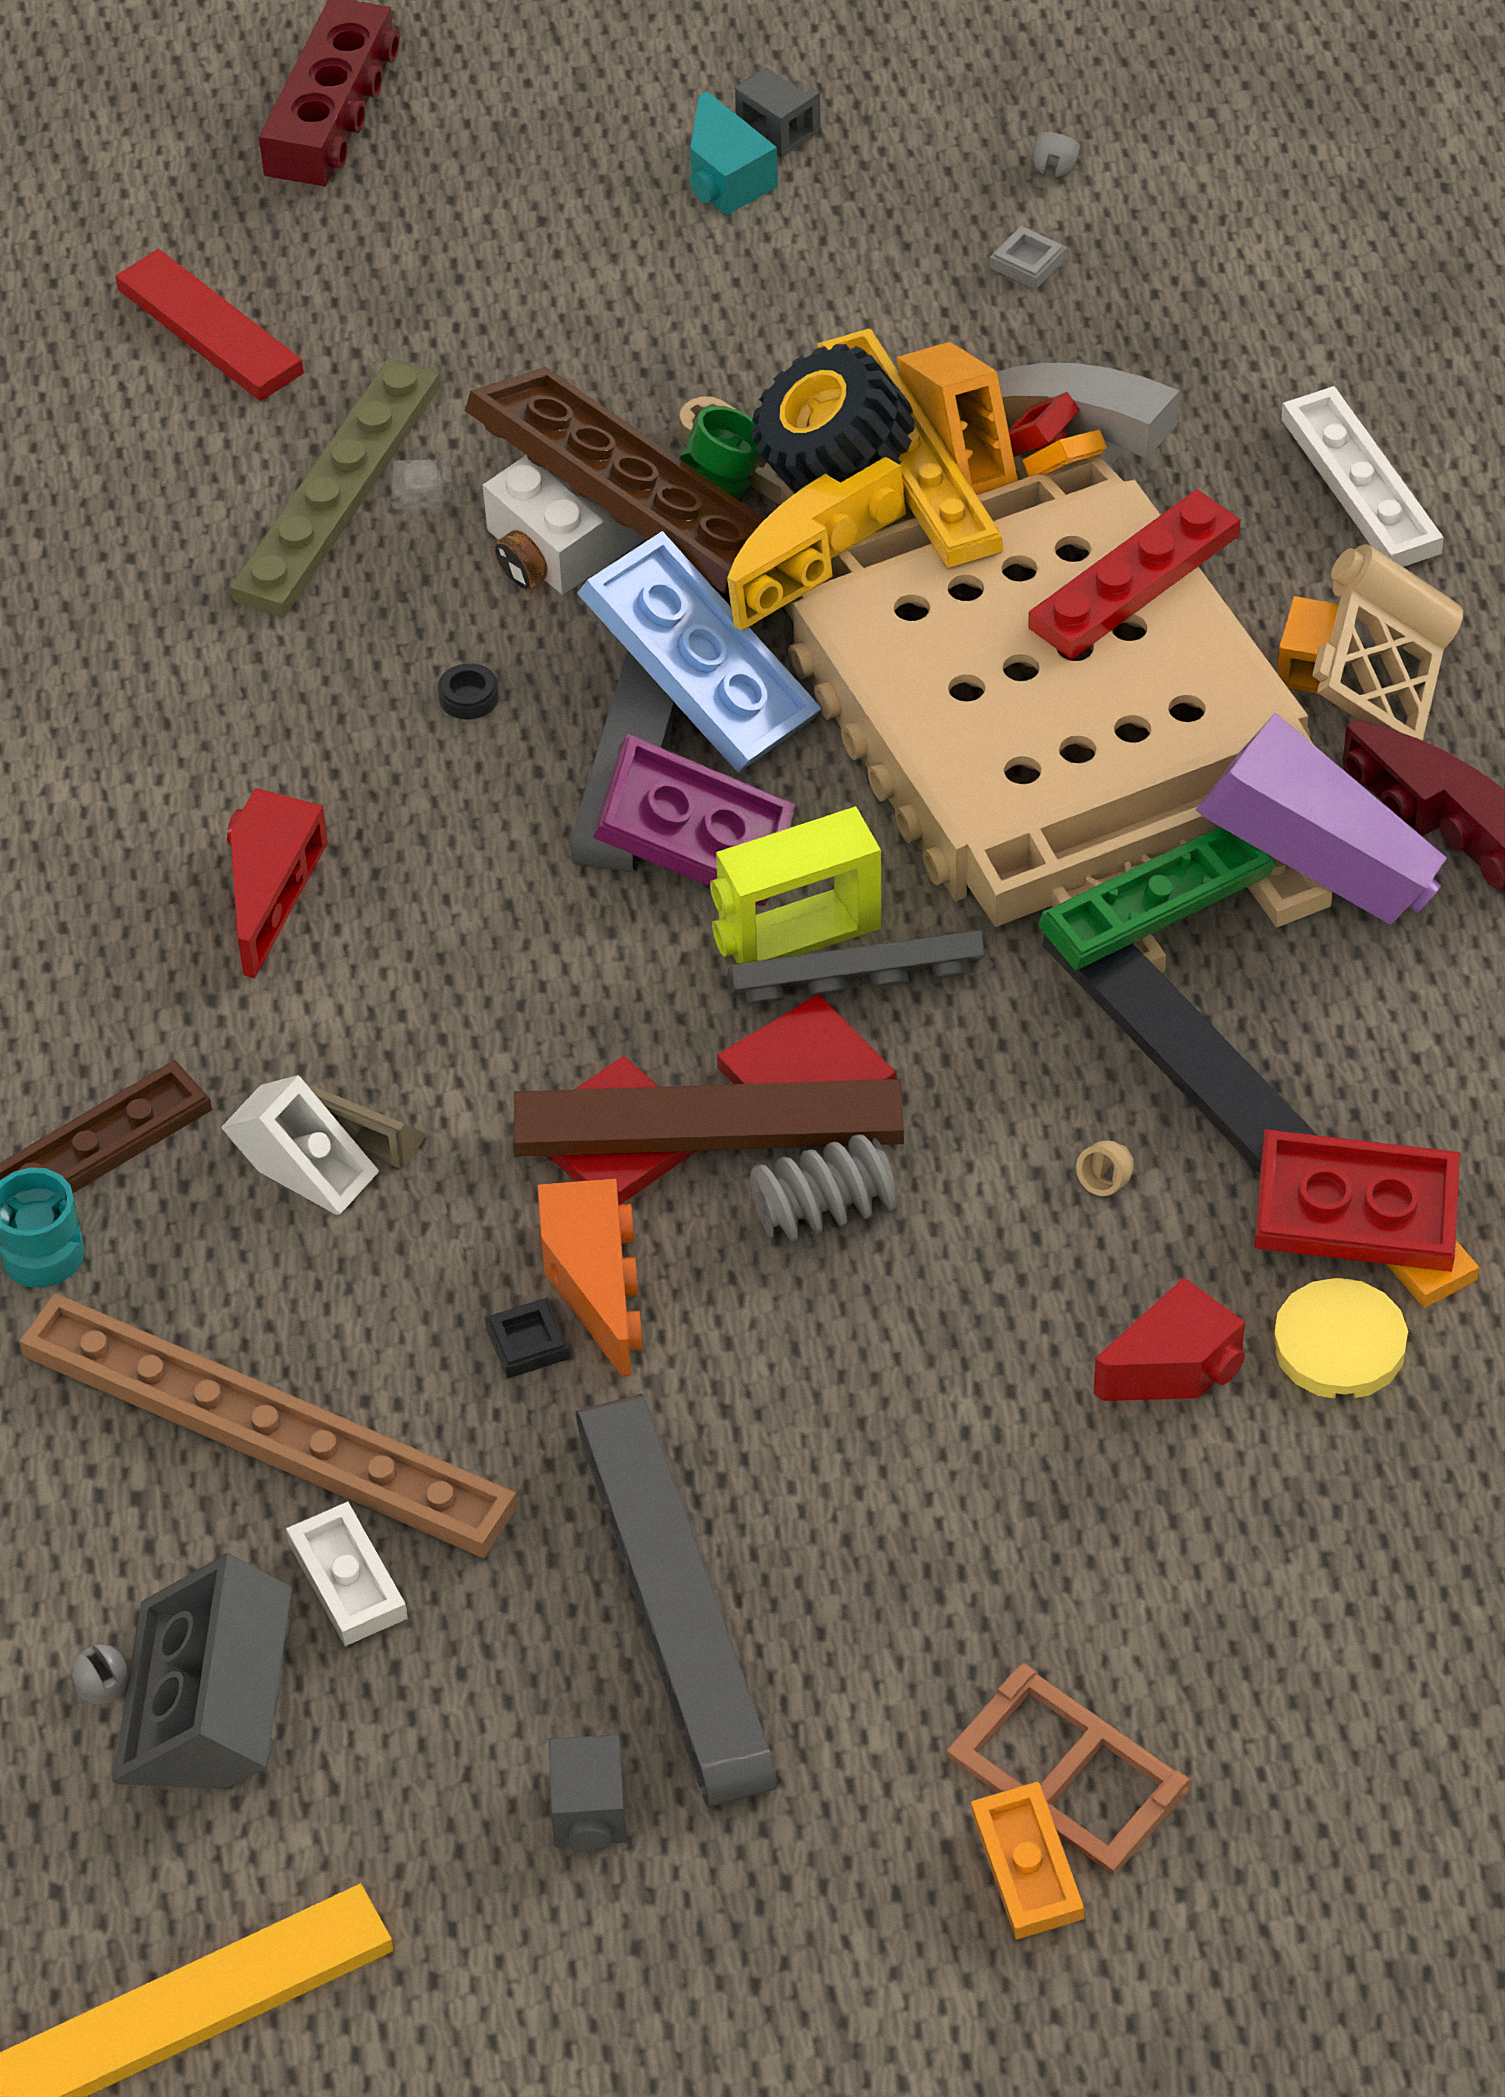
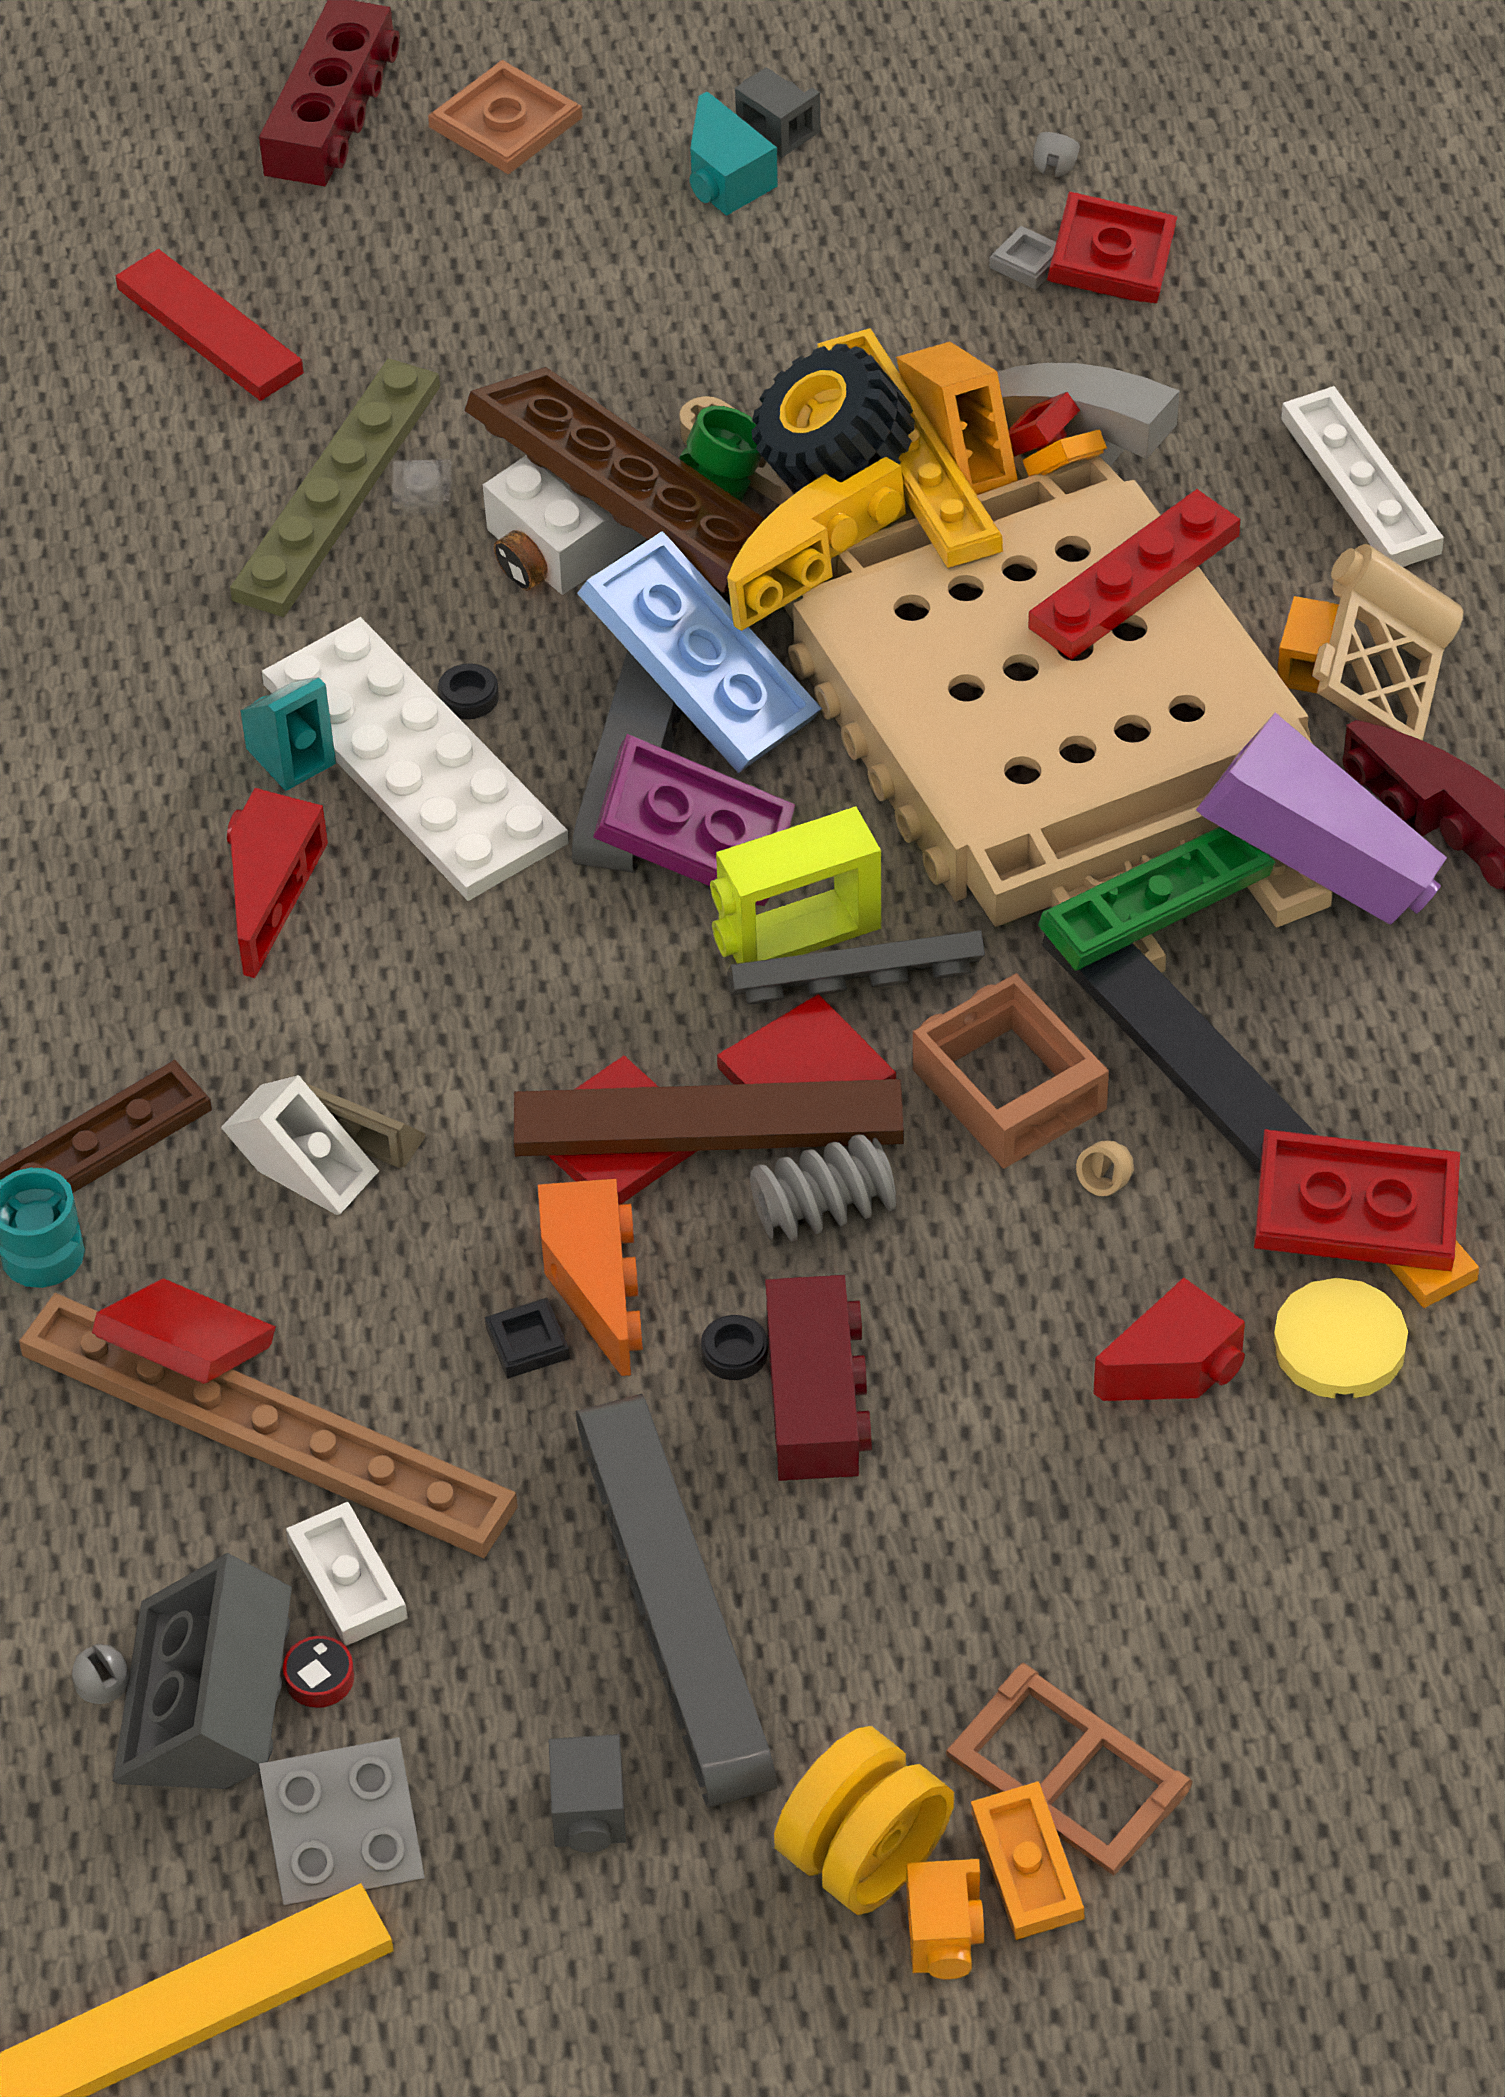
none -> red tile [92,1278,276,1384]
none -> teal slope [240,677,336,791]
none -> light grey hinge [259,1737,425,1906]
none -> white plate [262,617,568,901]
none -> tile [283,1636,354,1708]
none -> nougat tile [428,60,582,174]
none -> black tile [701,1315,768,1380]
none -> dark red brick [765,1275,872,1481]
none -> yellow wheel [774,1726,954,1915]
none -> light orange brick [907,1859,984,1980]
none -> nougat window [913,973,1109,1169]
none -> red tile [1047,191,1178,304]

